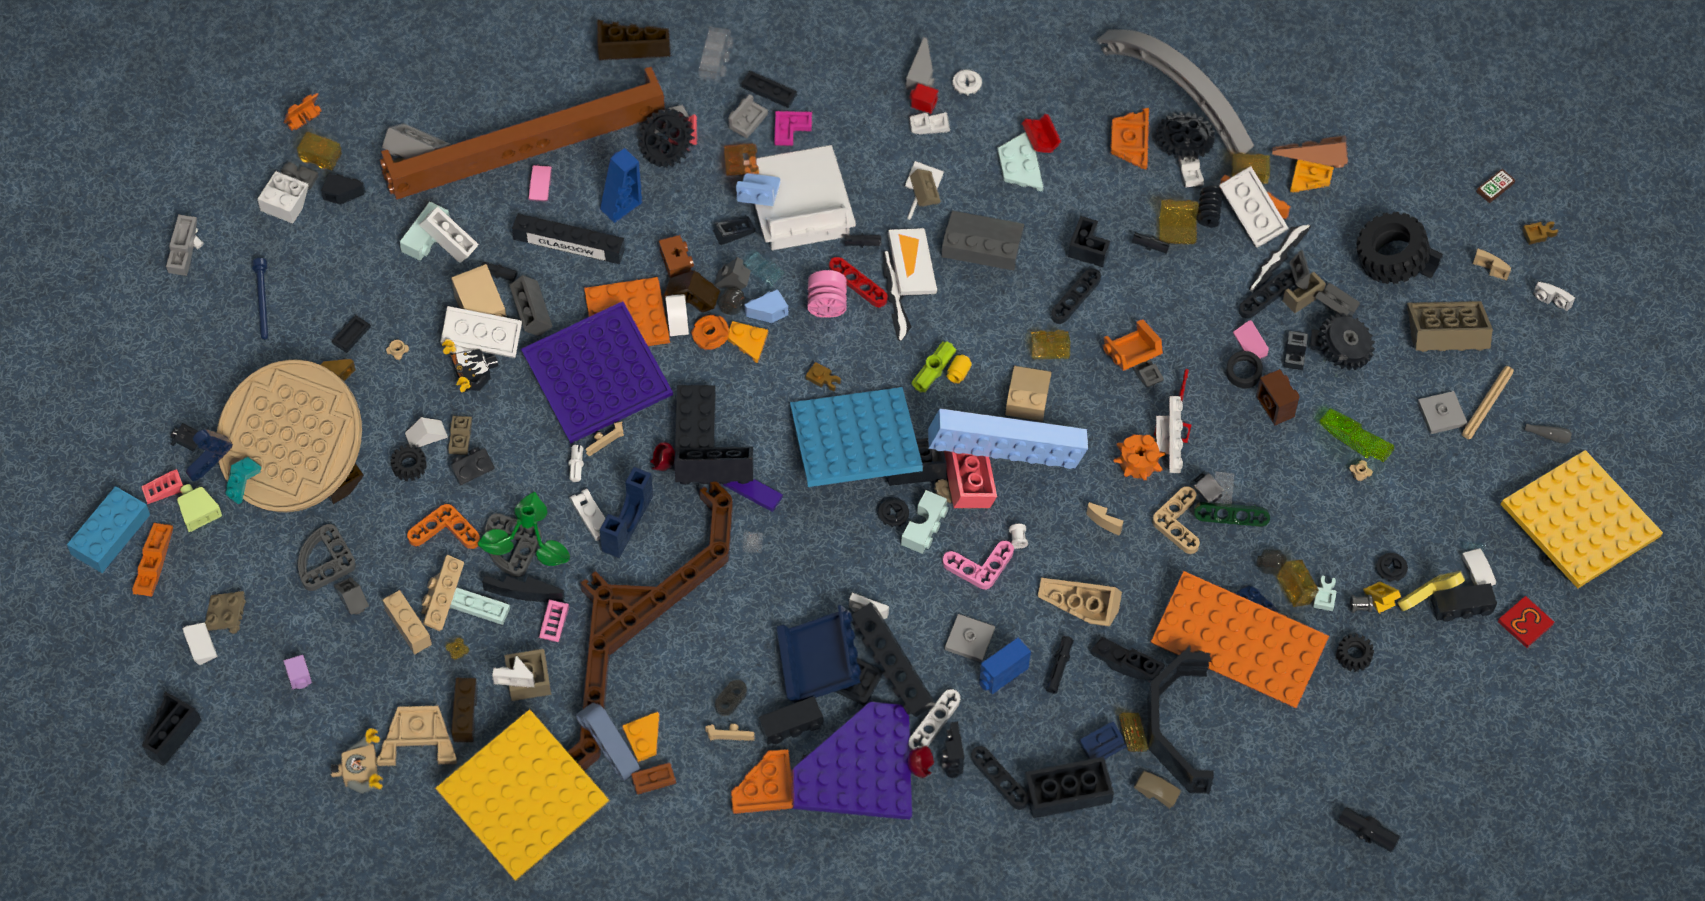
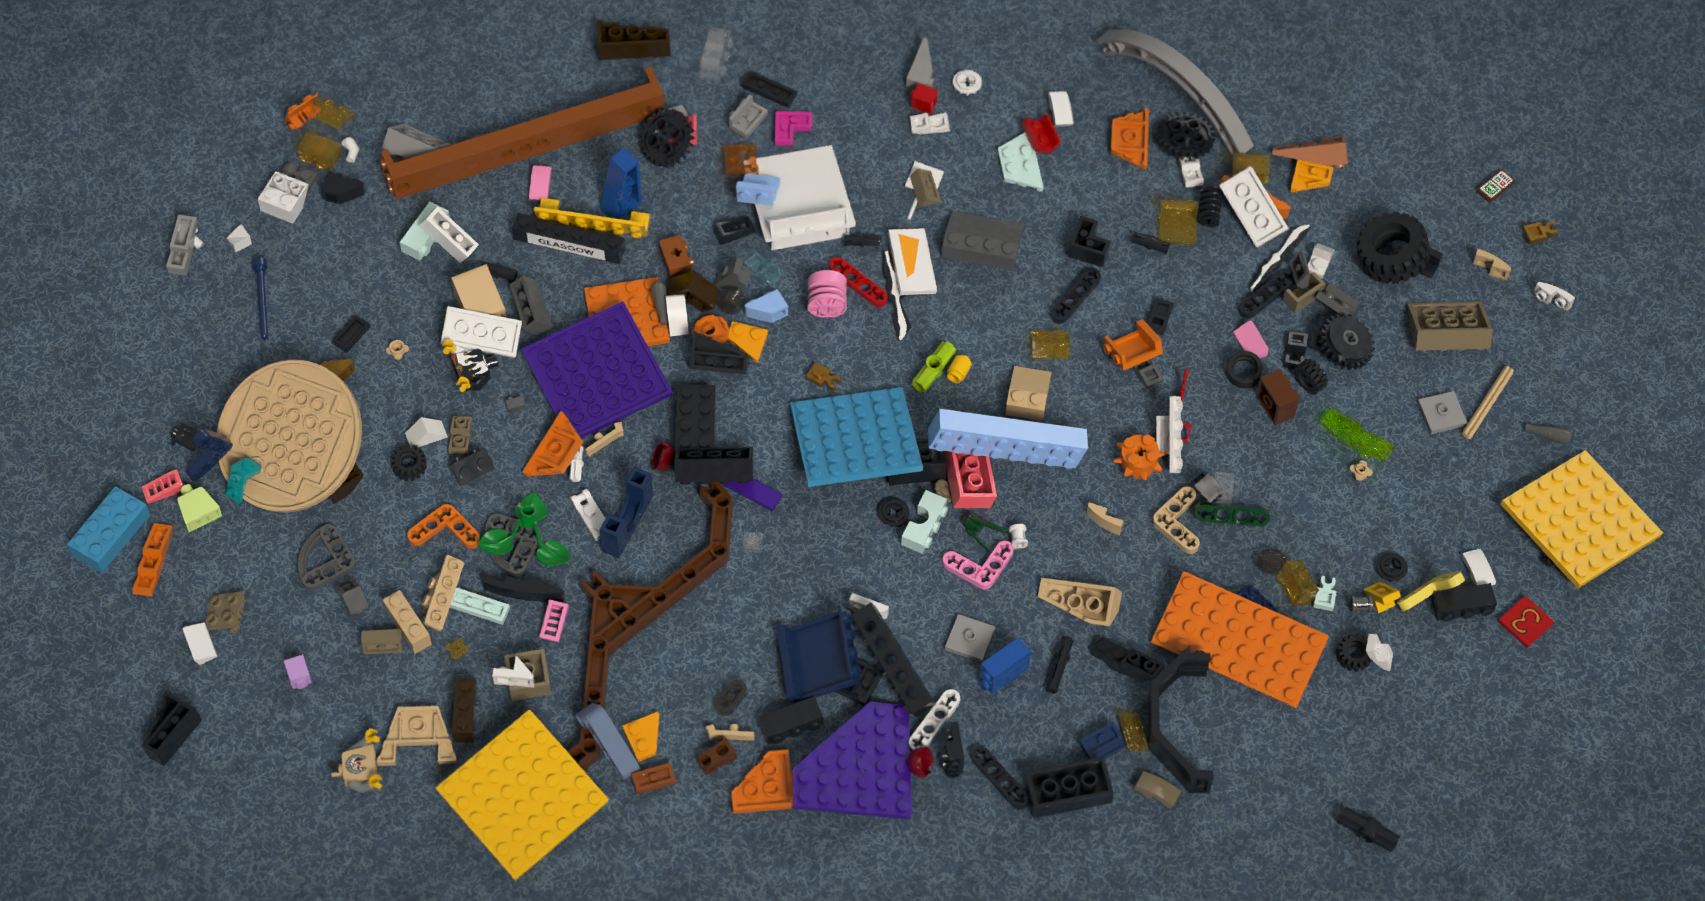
none -> white slope [226,224,252,252]
none -> clear yellow bracket [310,97,355,130]
none -> white arm [342,137,359,163]
none -> dark tan slope [361,629,403,654]
none -> flat silver piece [506,396,526,414]
none -> orange wing [522,411,583,477]
none -> yellow bracket [534,198,650,238]
none -> dark grey piece [651,281,667,325]
none -> black wedge [690,330,750,375]
none -> reddish brown leg [696,738,738,775]
none -> dark green plant [964,514,1009,551]
none -> white slope [1048,92,1073,126]
none -> black slope [1147,298,1174,336]
none -> black tyre [1293,359,1328,395]
none -> white slope [1308,243,1335,279]
none -> white slope [1366,634,1393,671]

